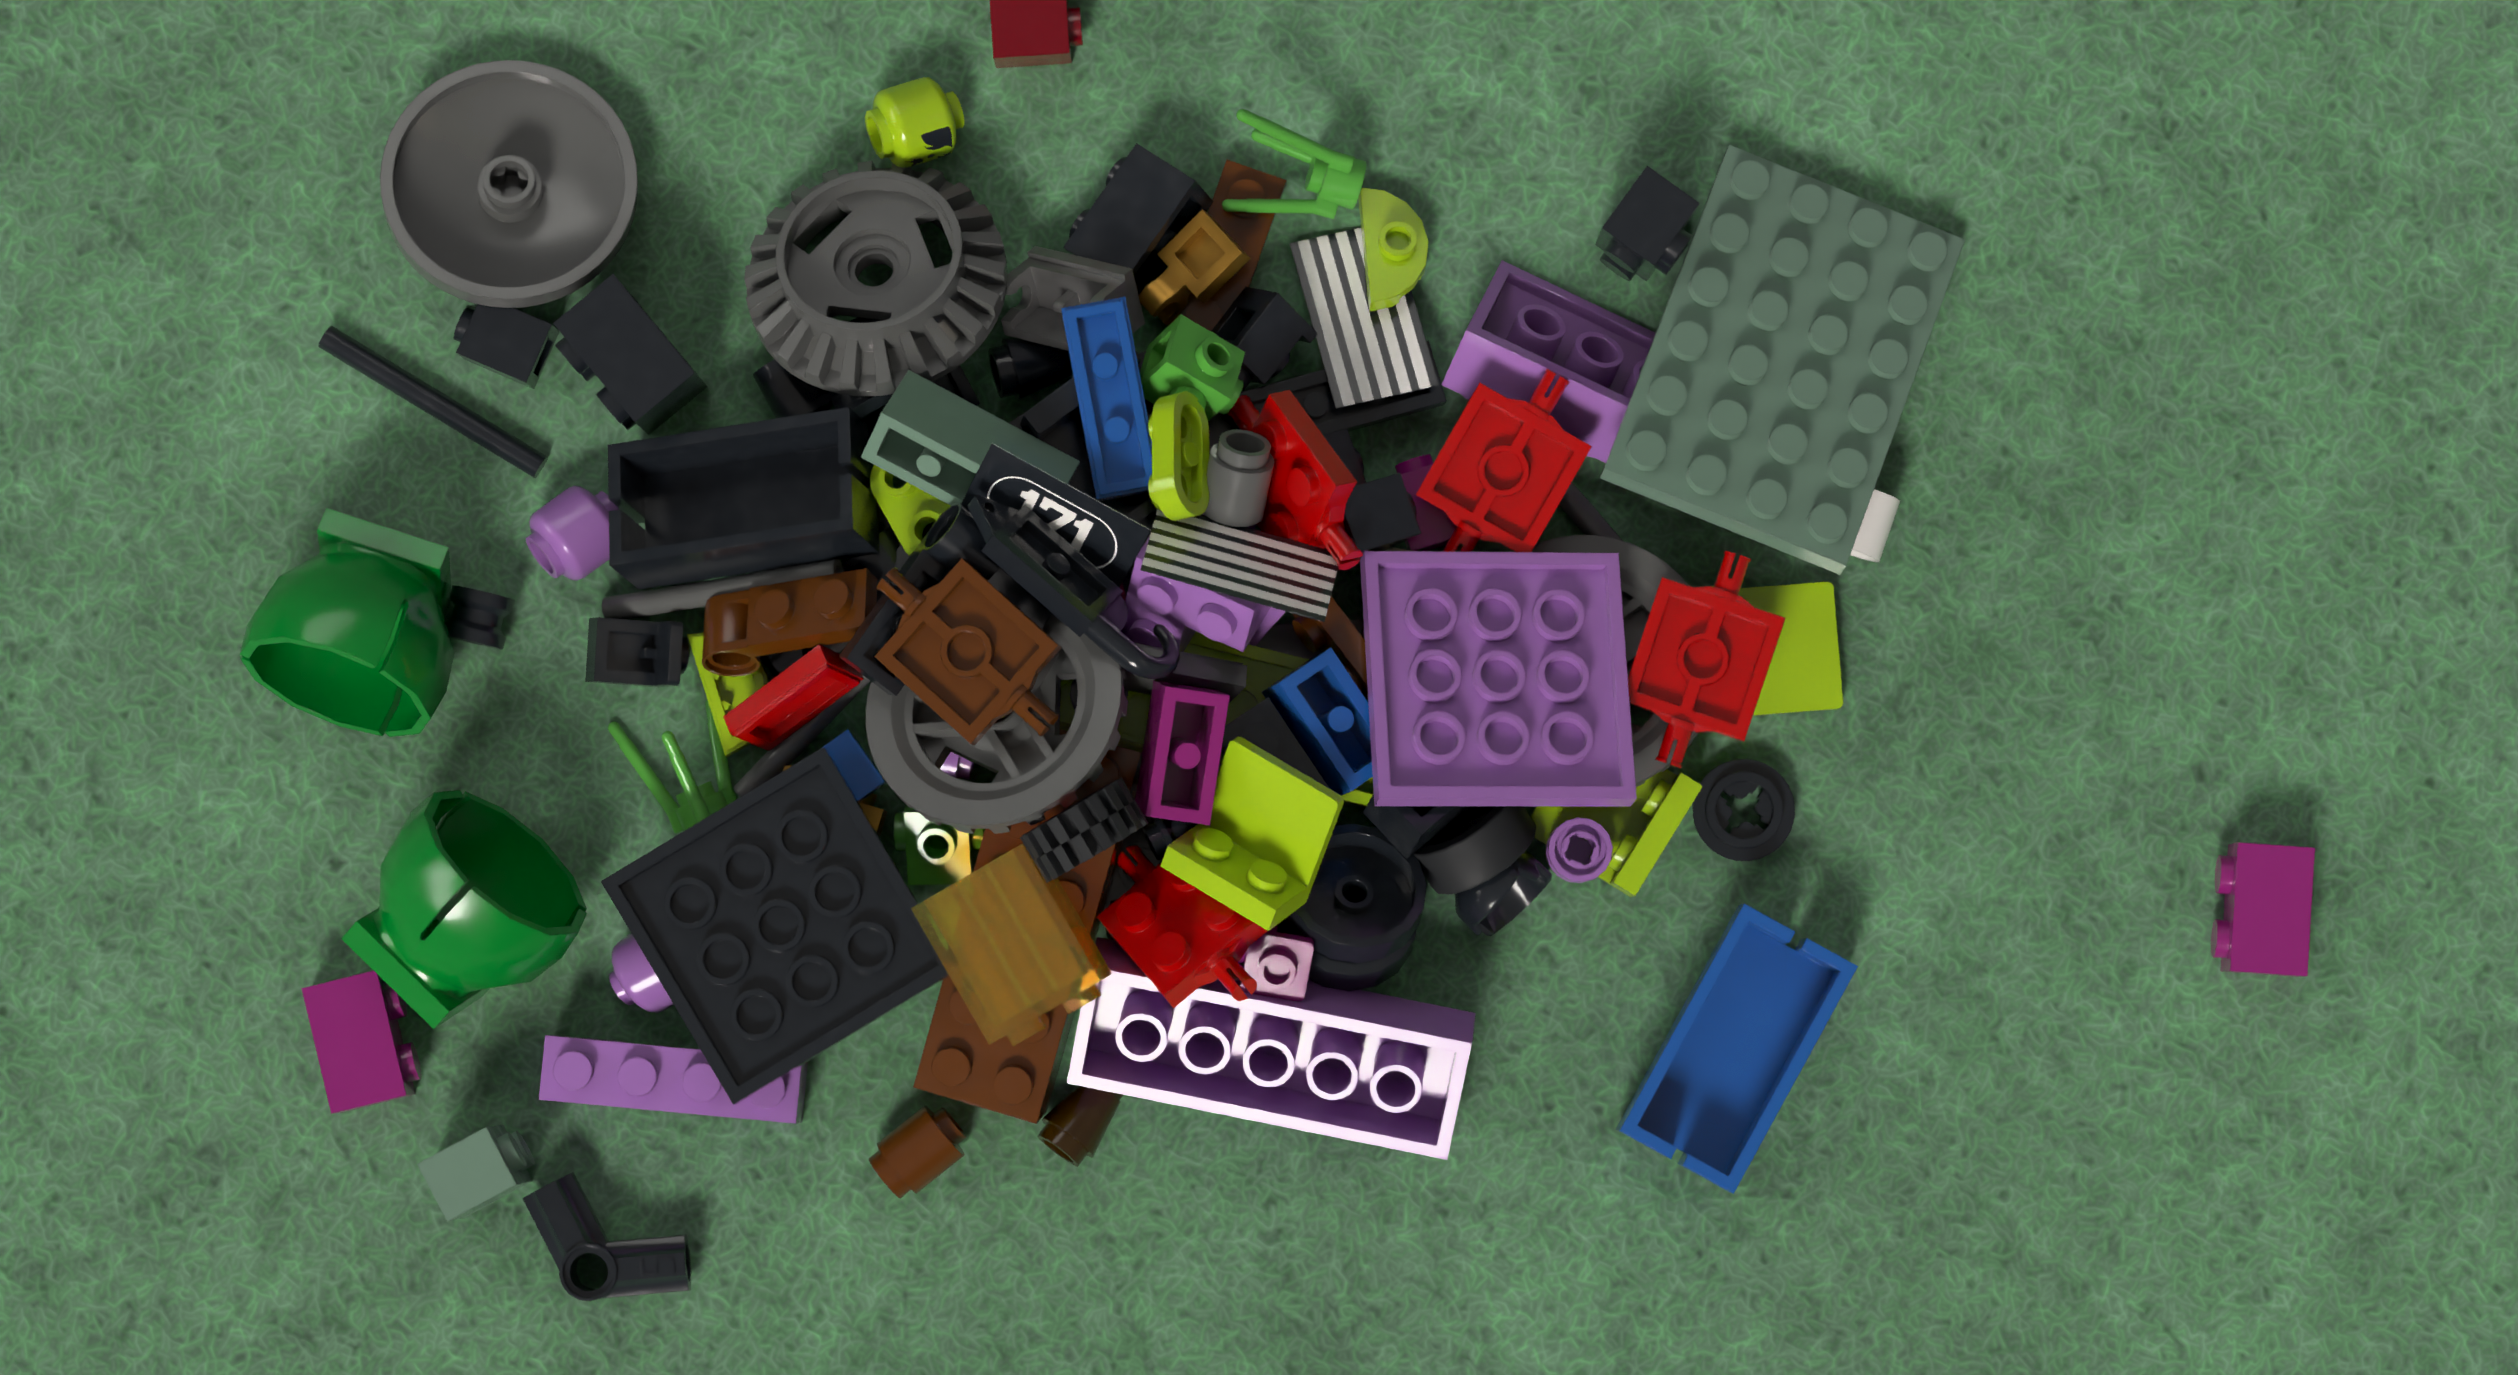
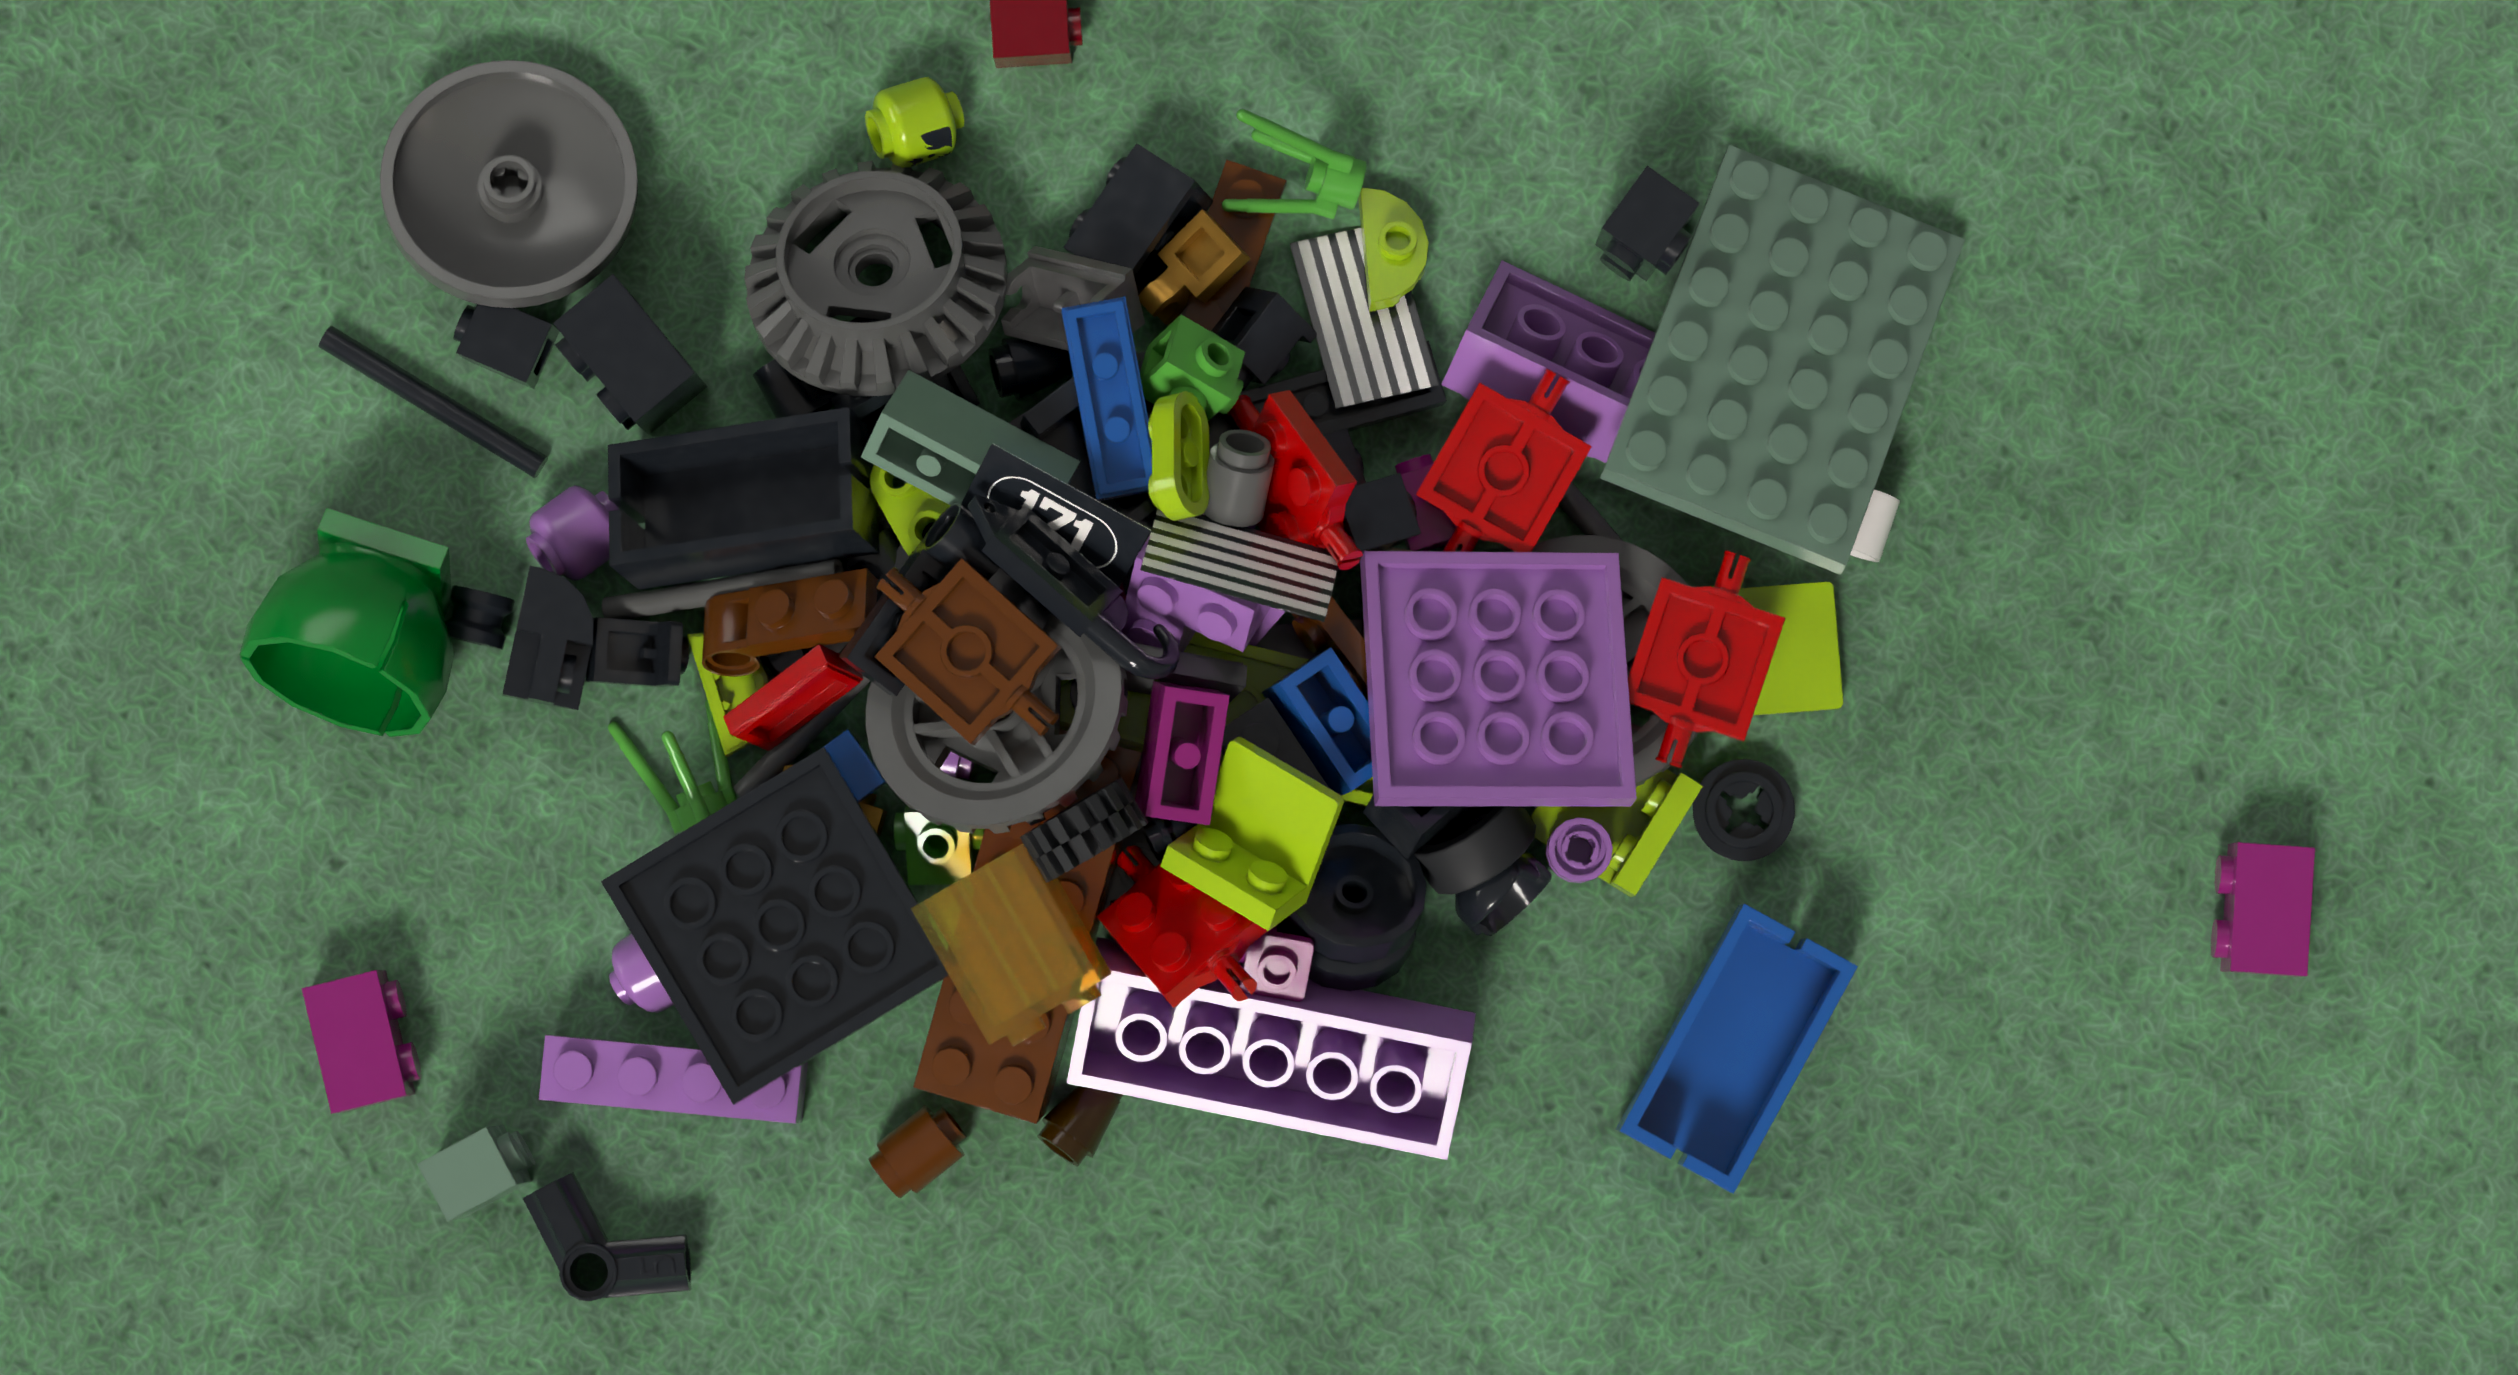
green plate [341,790,587,1029] -> none
none -> black brick [502,566,593,710]

